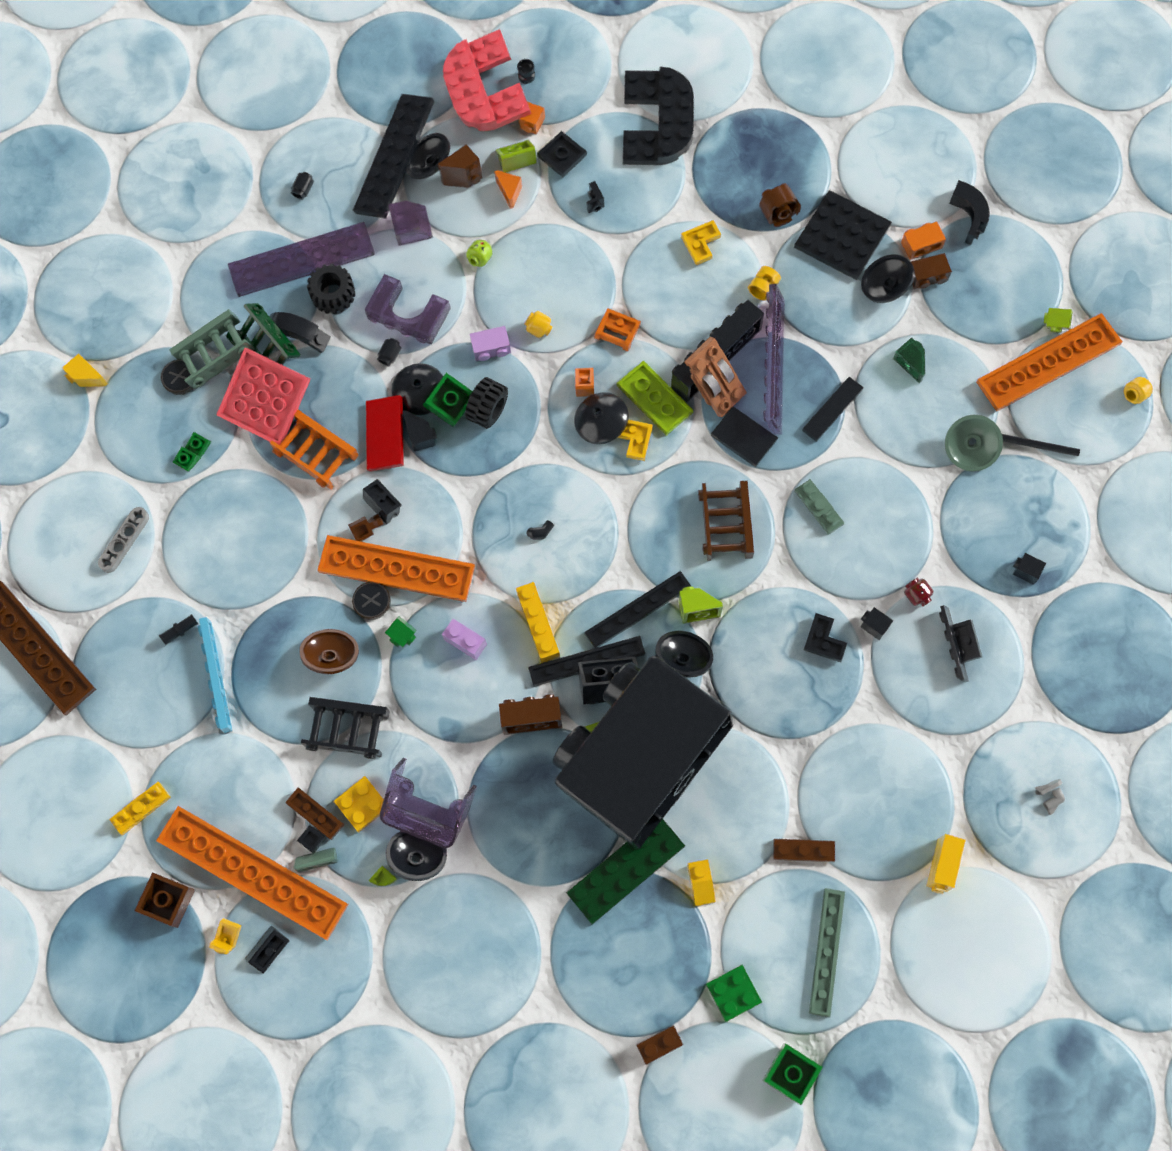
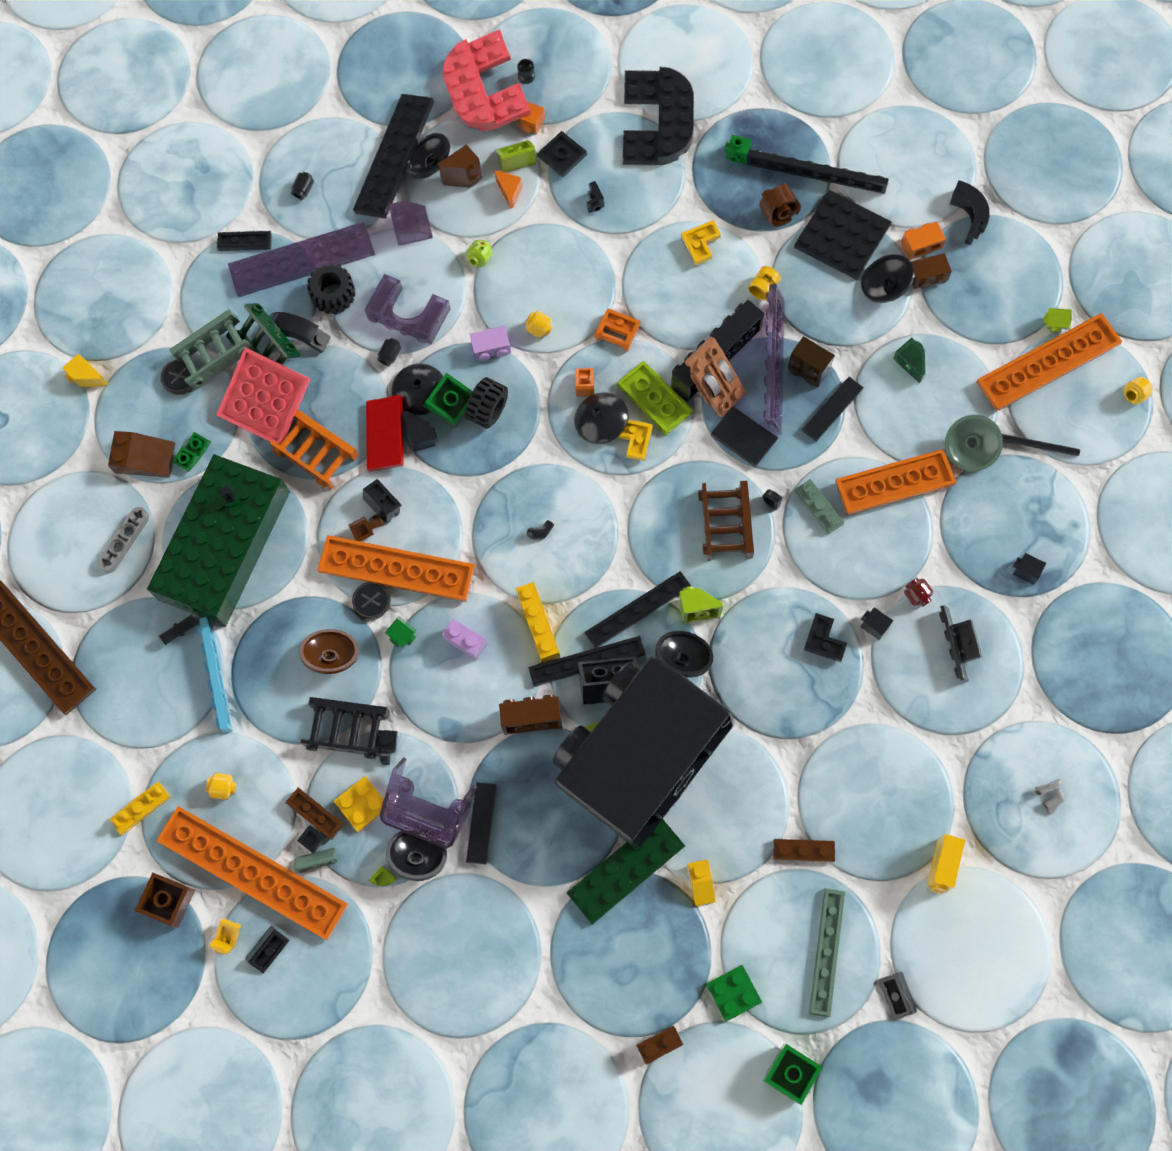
none -> reddish brown slope [108,431,175,477]
none -> dark green piece [147,454,290,626]
none -> yellow head [206,773,237,800]
none -> black tile [217,231,272,251]
none -> black plate [376,730,398,765]
none -> black tile [466,782,496,865]
none -> green brick [724,134,752,164]
none -> black plate [747,149,889,194]
none -> black tile [762,489,782,510]
none -> dark brown brick [787,336,835,388]
none -> orange plate [835,449,956,516]
none -> black slope [879,971,917,1020]

